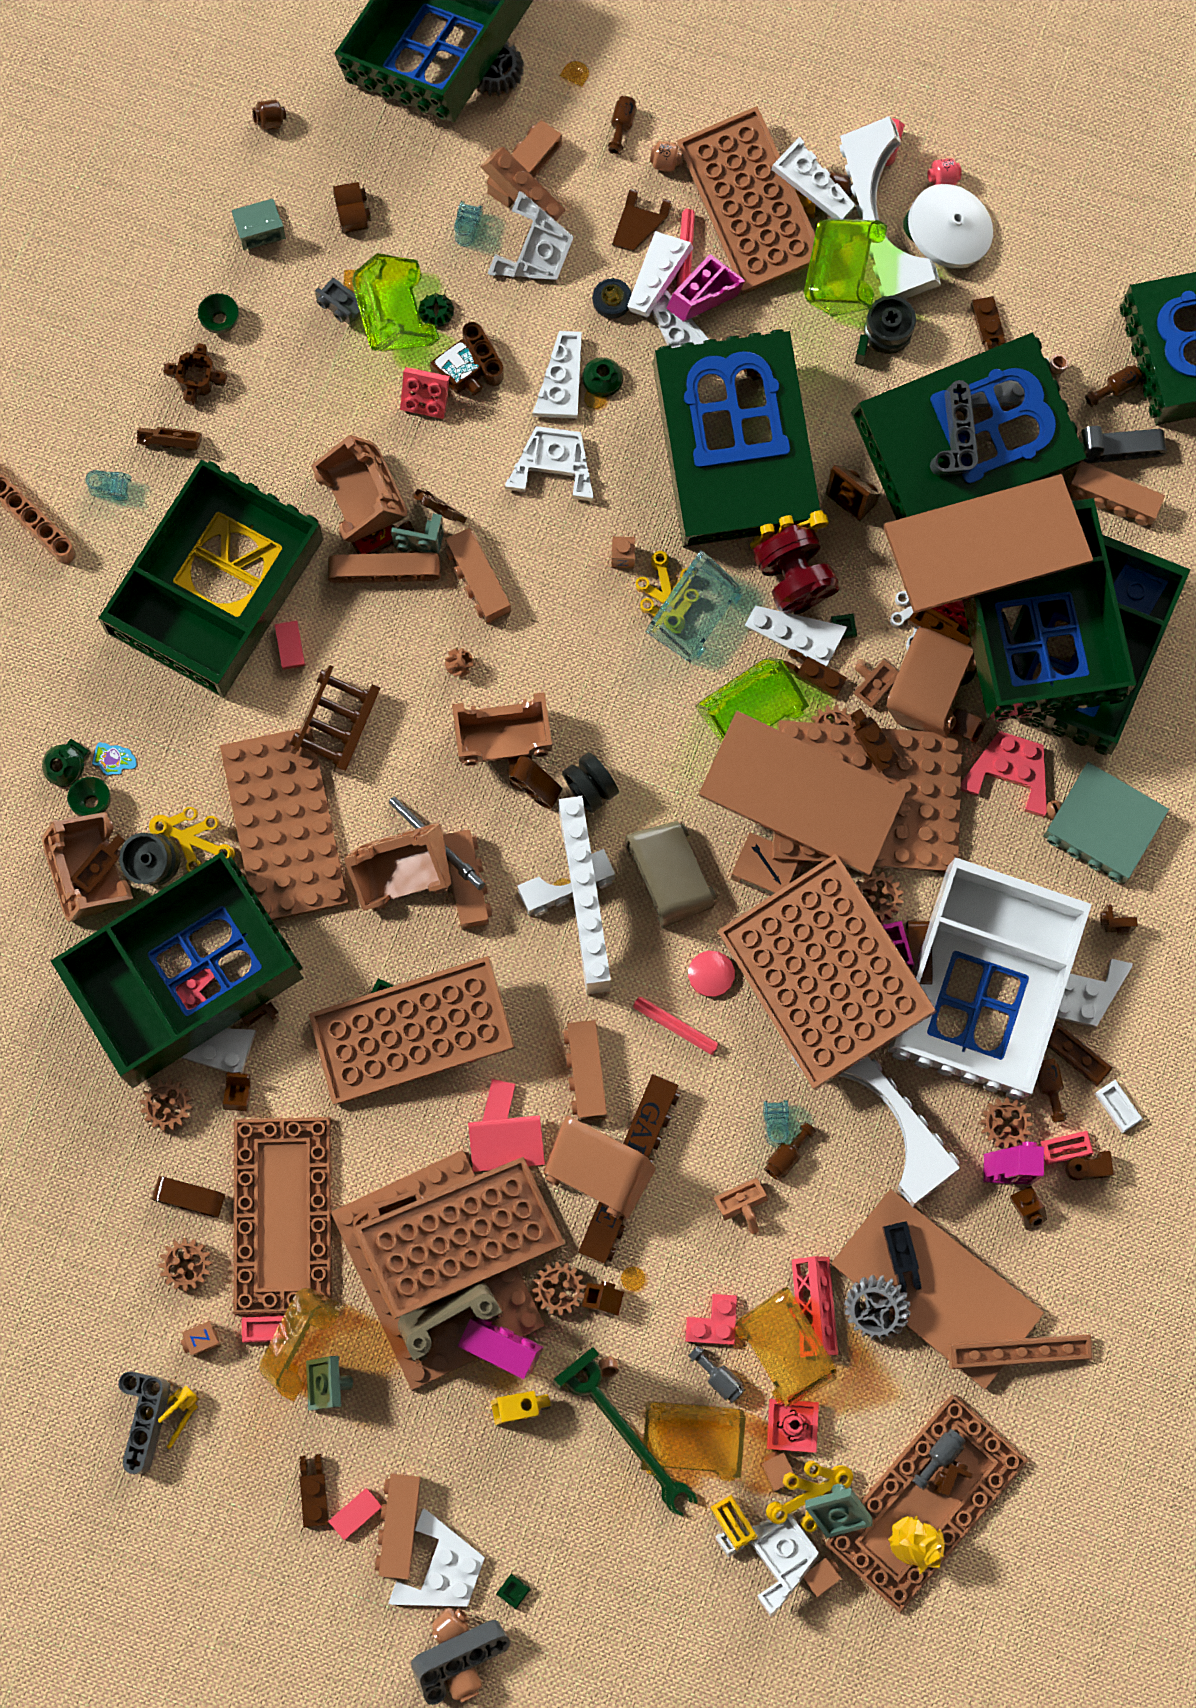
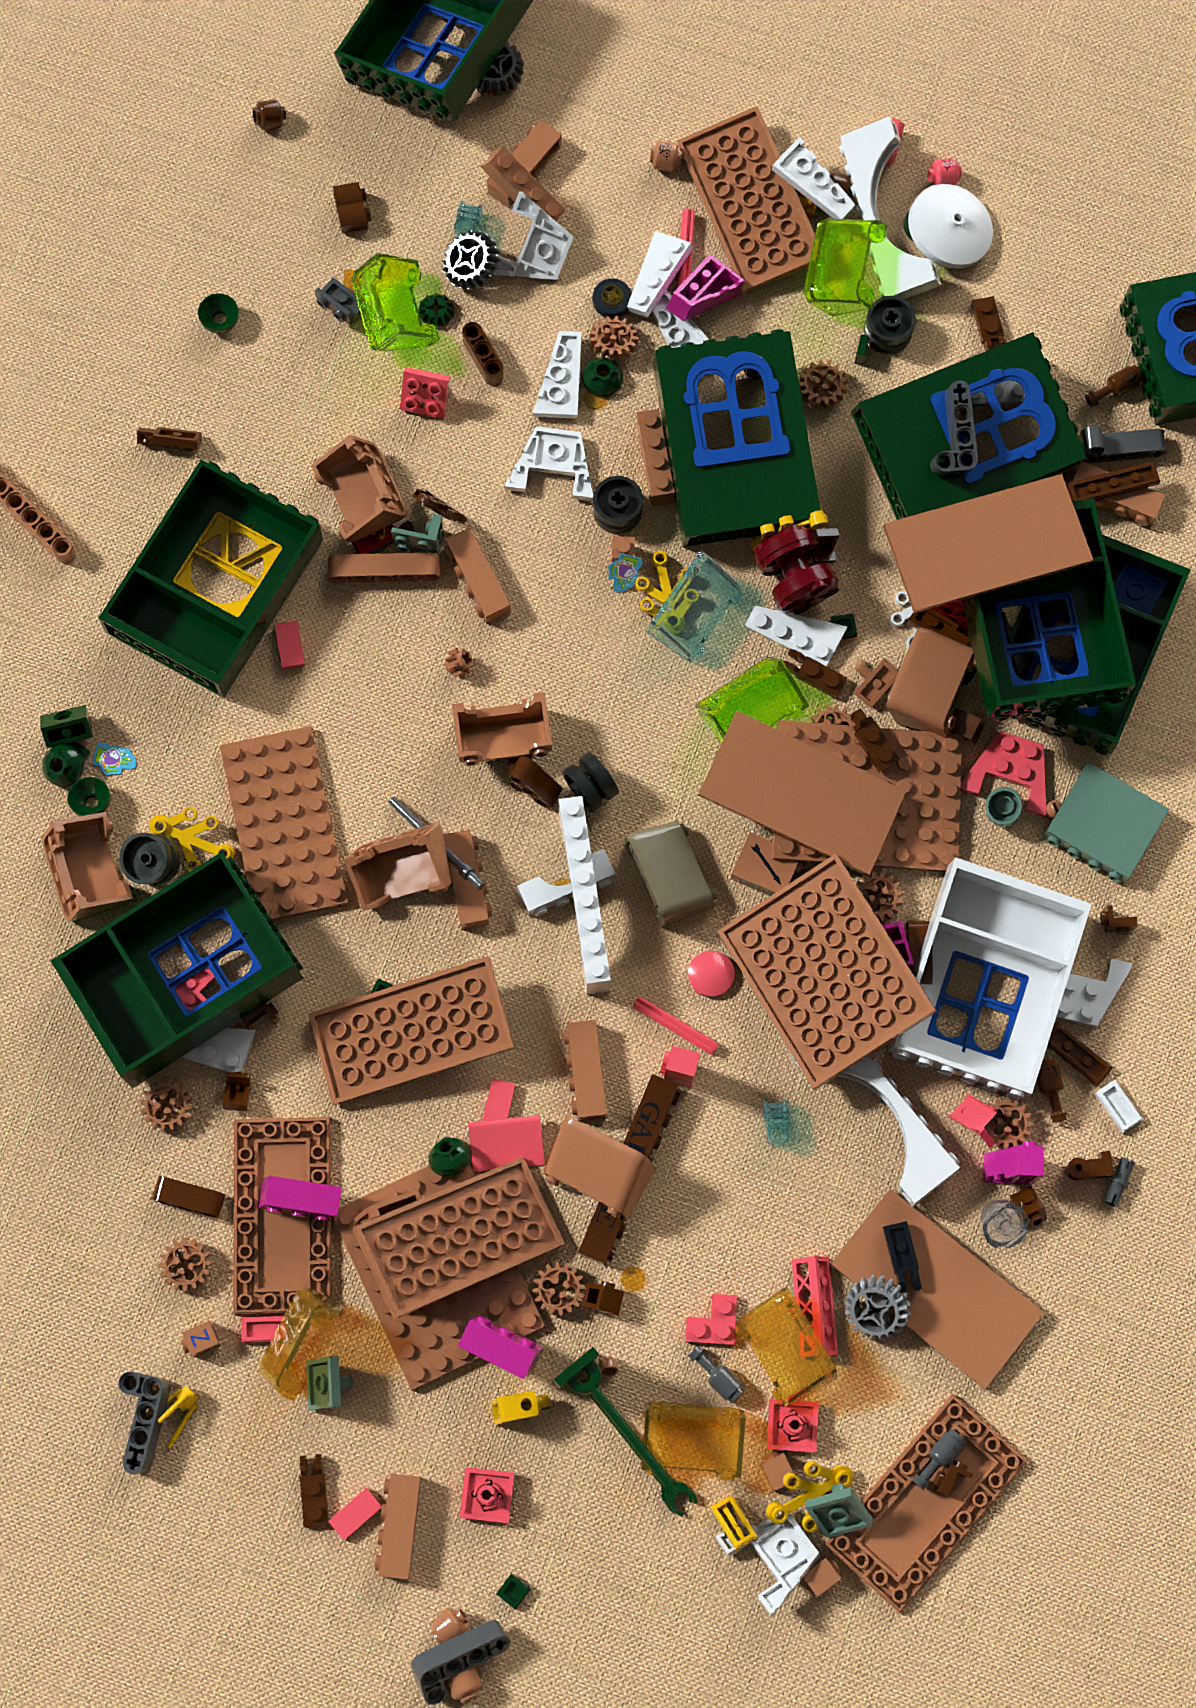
reddish brown hinge [70,834,125,894] -> none
clear light blue piece [85,470,131,501] -> none
reddish brown piece [163,343,227,405] -> none
sand green bracket [231,199,286,251] -> none
reddish brown fence [290,665,380,775] -> none
white wing [389,1509,485,1606] -> none
dark tan windscreen [398,1281,503,1364] -> none
torso [430,338,483,395] -> none
clear yellow piece [559,61,589,87] -> none
reddish brown piece [608,96,637,155] -> none
reddish brown flag [612,189,671,252] -> none
nougat plate [713,1178,768,1234] -> none
reddish brown piece [764,1122,816,1181] -> none
reddish brown slope [825,465,880,521] -> none
yellow hair [888,1516,945,1574] -> none
nougat tile [948,1334,1092,1369] -> none
coral tile [1040,1131,1094,1166] -> none
nougat hinge [1049,354,1068,375] -> none
none -> dark green brick [40,705,93,748]
none -> dark pink wedge [258,1175,342,1221]
none -> dark green piece [428,1137,472,1176]
none -> dark grey gear [442,230,501,291]
none -> coral plate [459,1467,515,1524]
none -> nougat gear [589,316,638,361]
none -> pearl dark grey wheel [593,476,643,534]
none -> sticker [608,554,643,593]
none -> nougat brick [636,409,675,506]
none -> coral brick [660,1046,700,1088]
none -> nougat gear [799,359,848,409]
none -> reddish brown bracket [813,528,840,564]
none -> coral piece [947,1093,998,1148]
none -> clear cylinder [979,1199,1030,1248]
none -> sand green hat [985,787,1023,828]
none -> reddish brown tile [1066,461,1161,501]
none -> dark grey pin [1103,1157,1135,1207]

